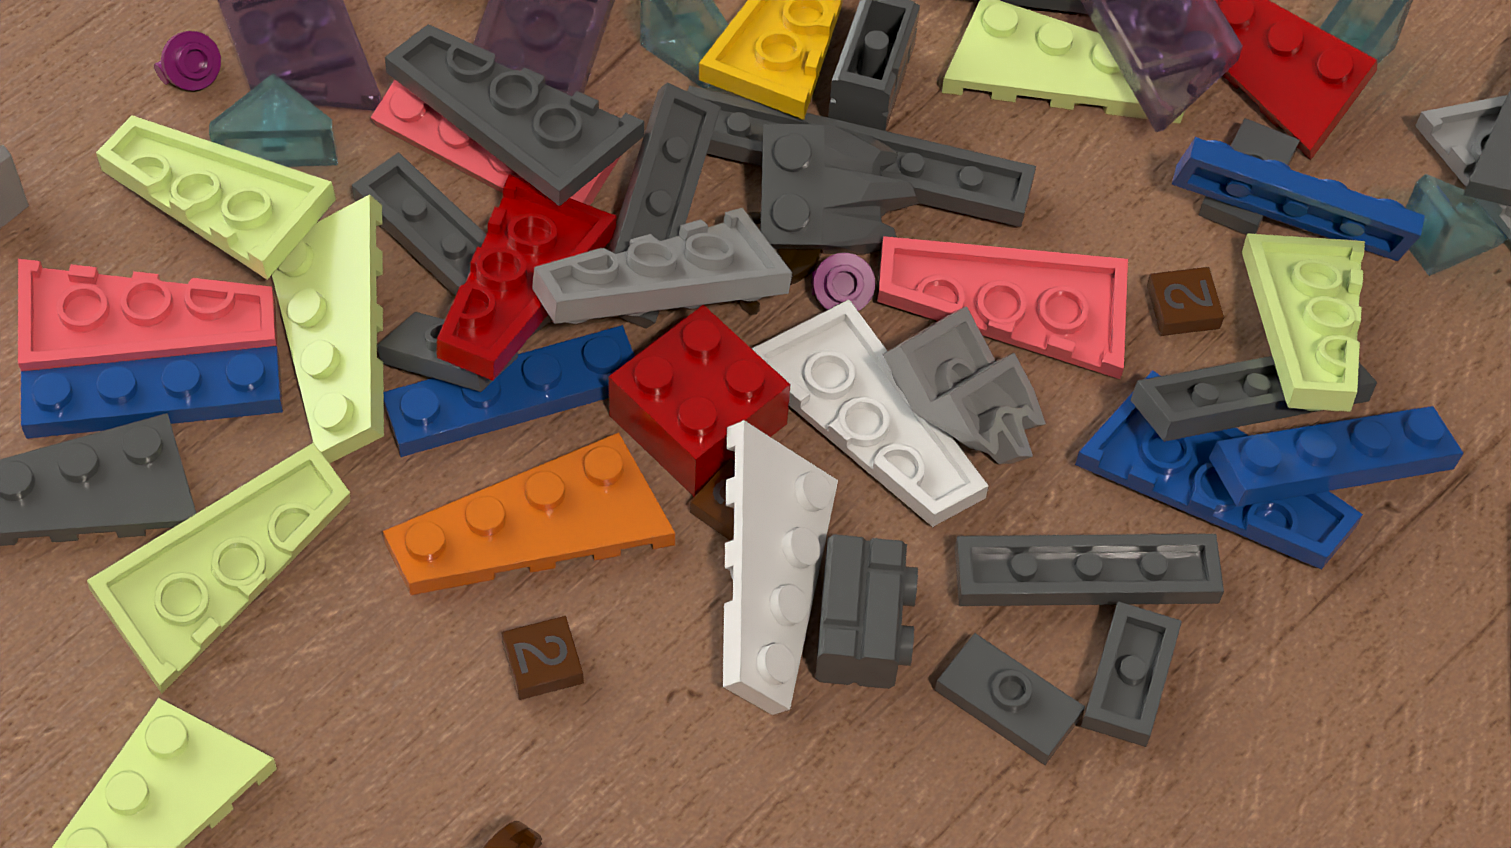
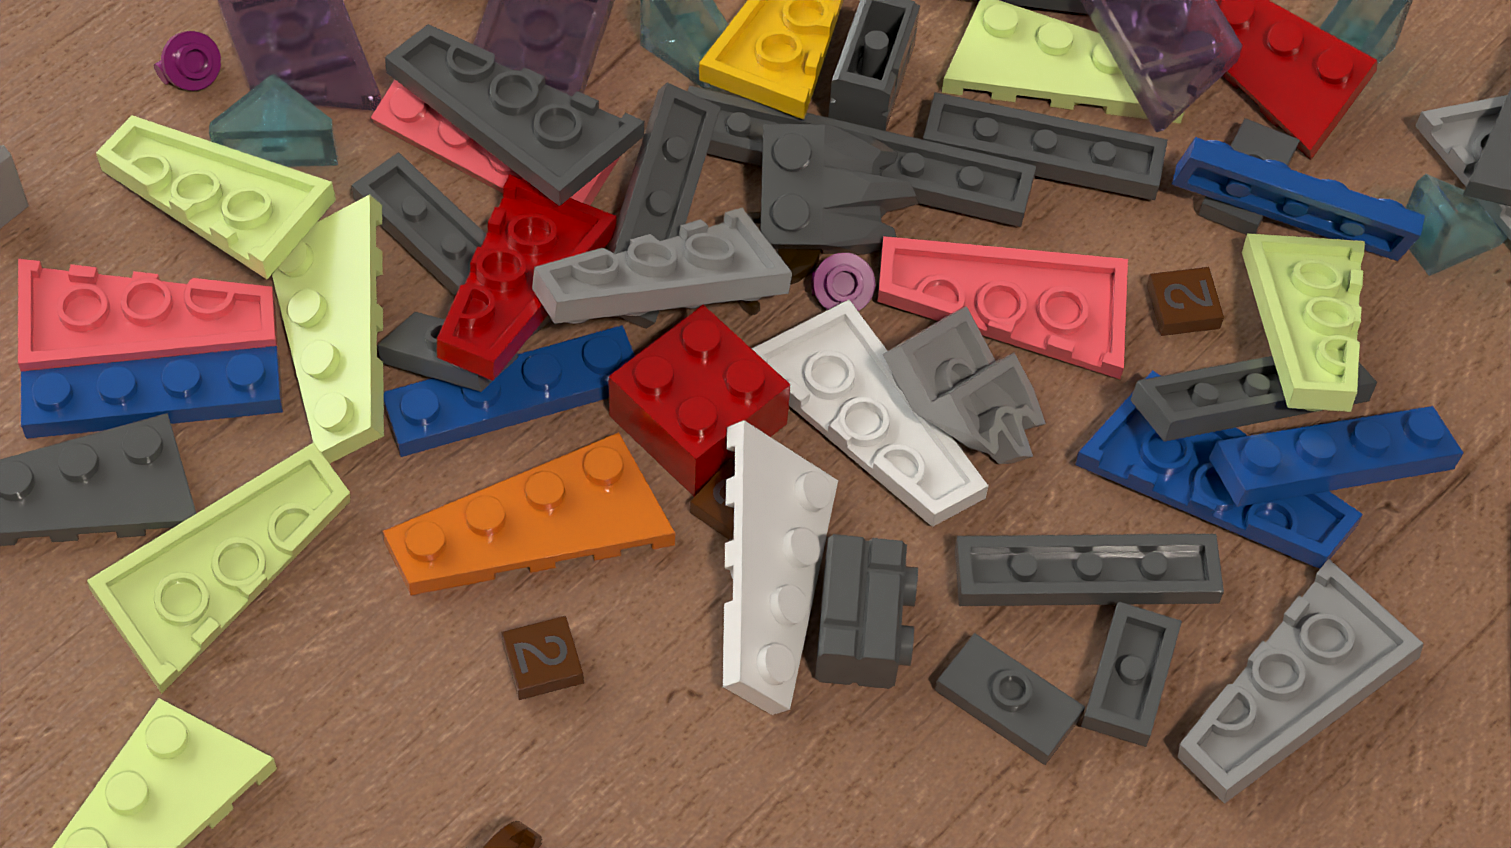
none -> dark grey plate [923,92,1168,200]
none -> light grey wing [1178,559,1424,804]

